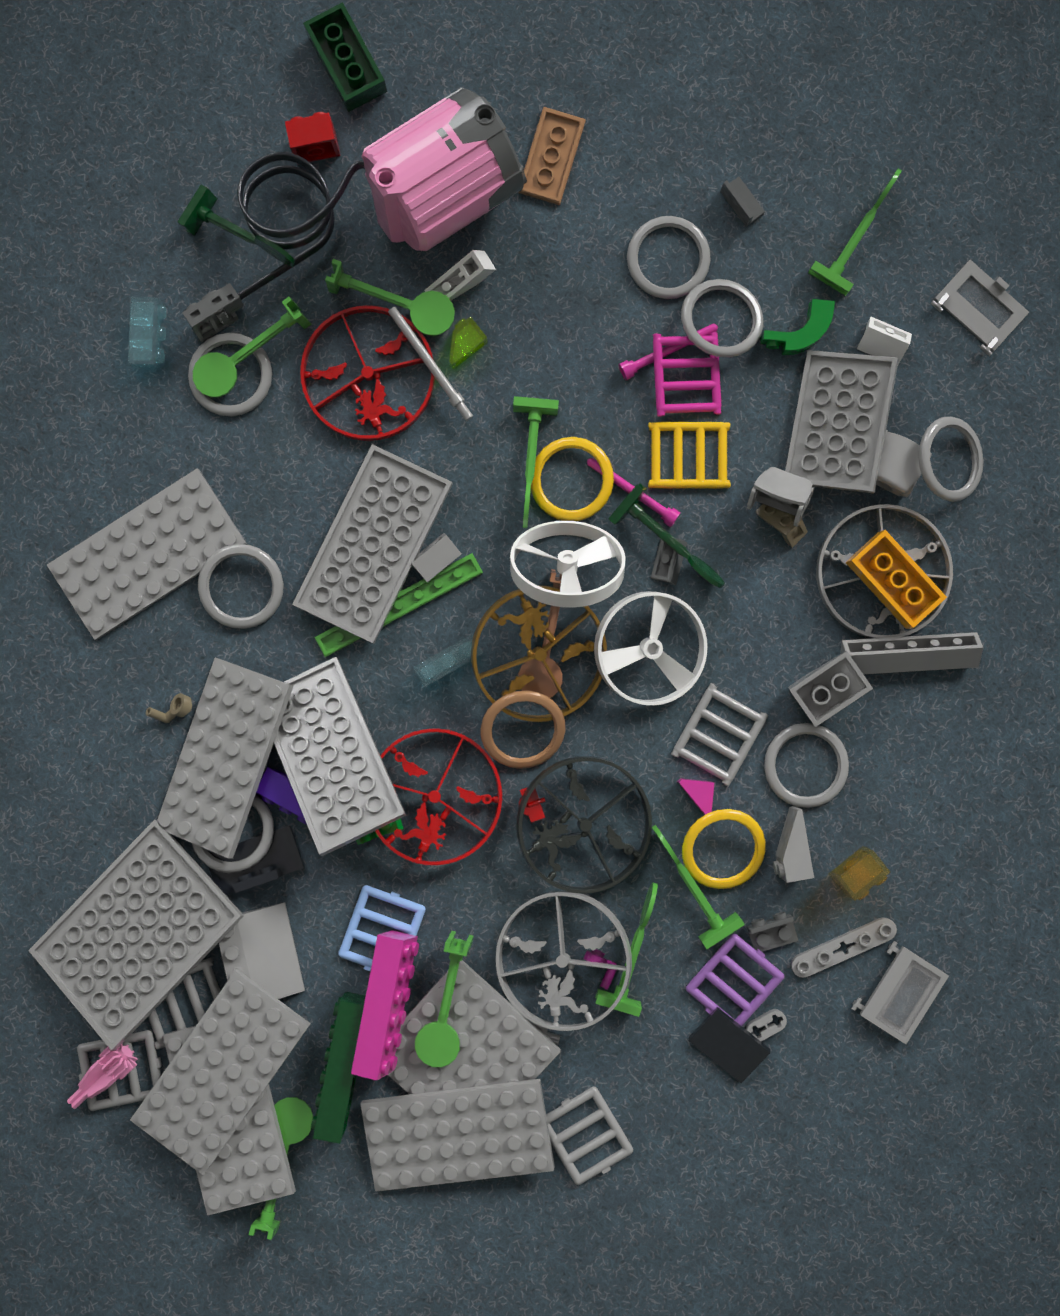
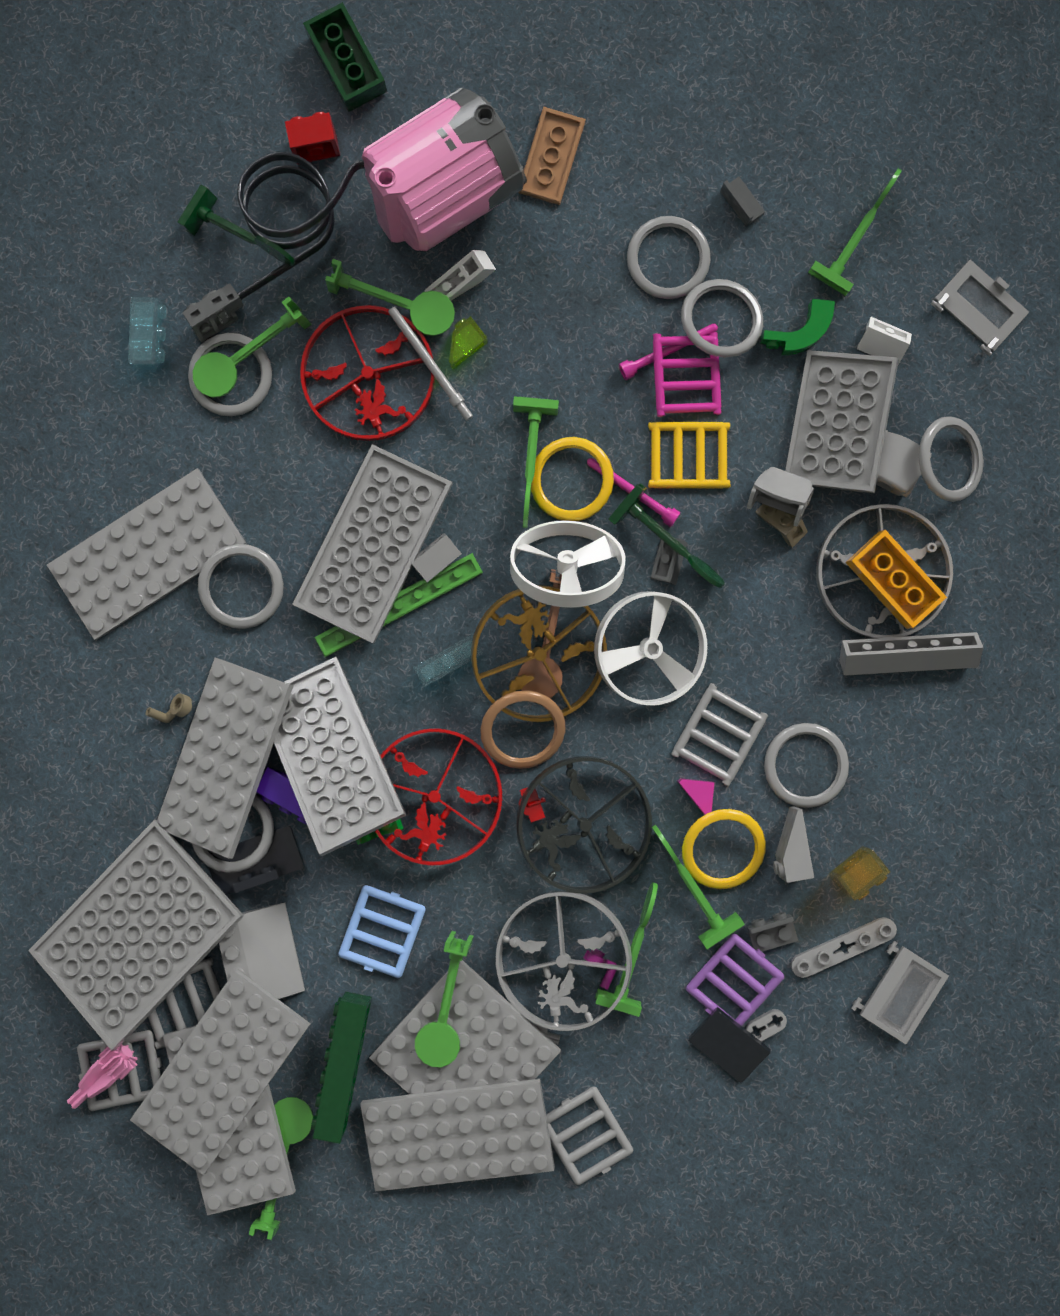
dark pink brick [351,931,419,1080] -> none
light grey slope [788,651,873,727] -> none

